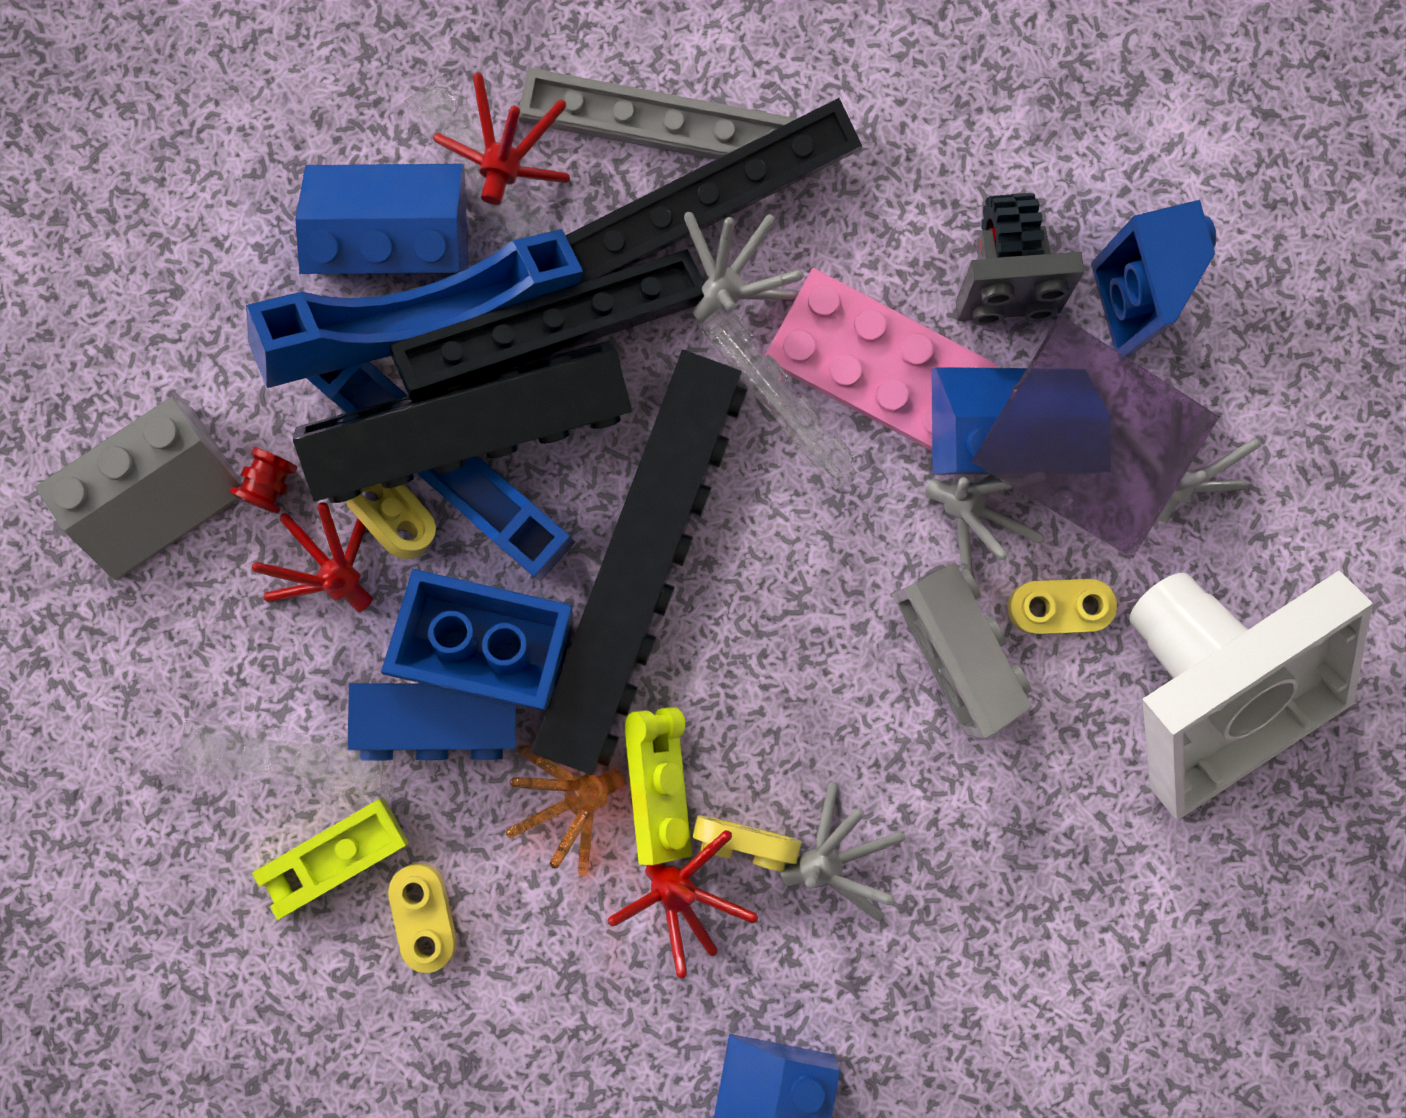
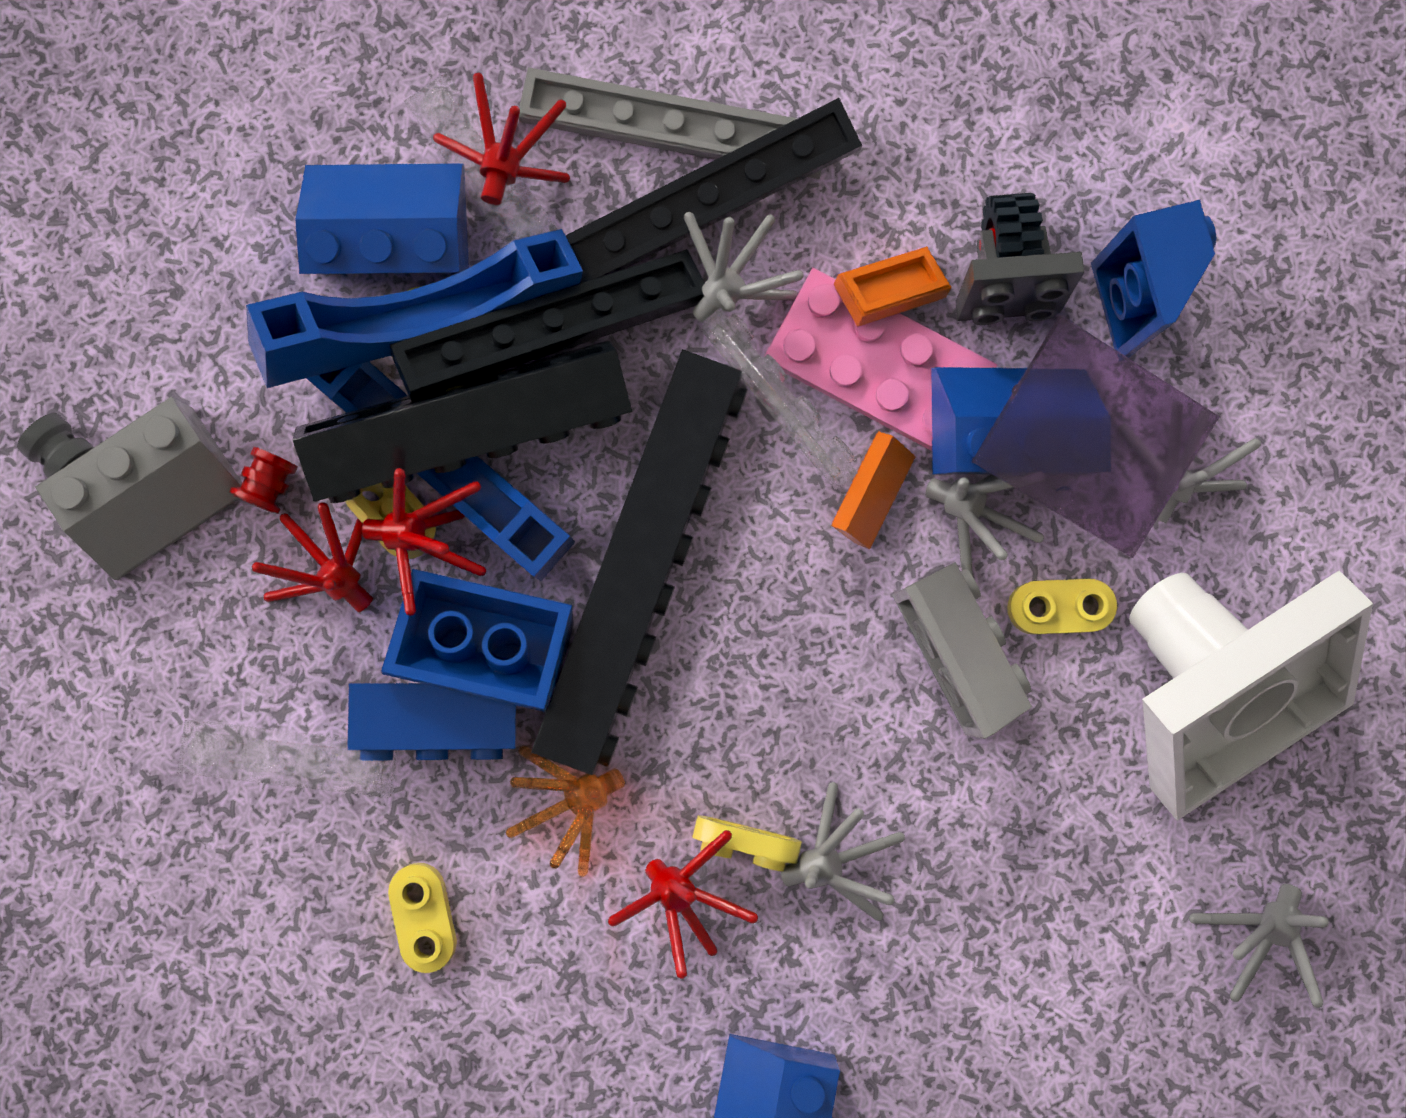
neon yellow plate [251,797,410,920] -> none
neon yellow plate [625,707,692,865] -> none
none -> dark grey wheel [17,413,94,478]
none -> red plant [362,468,486,616]
none -> orange tile [831,431,916,549]
none -> orange tile [833,246,952,327]
none -> light grey plant [1189,884,1329,1008]

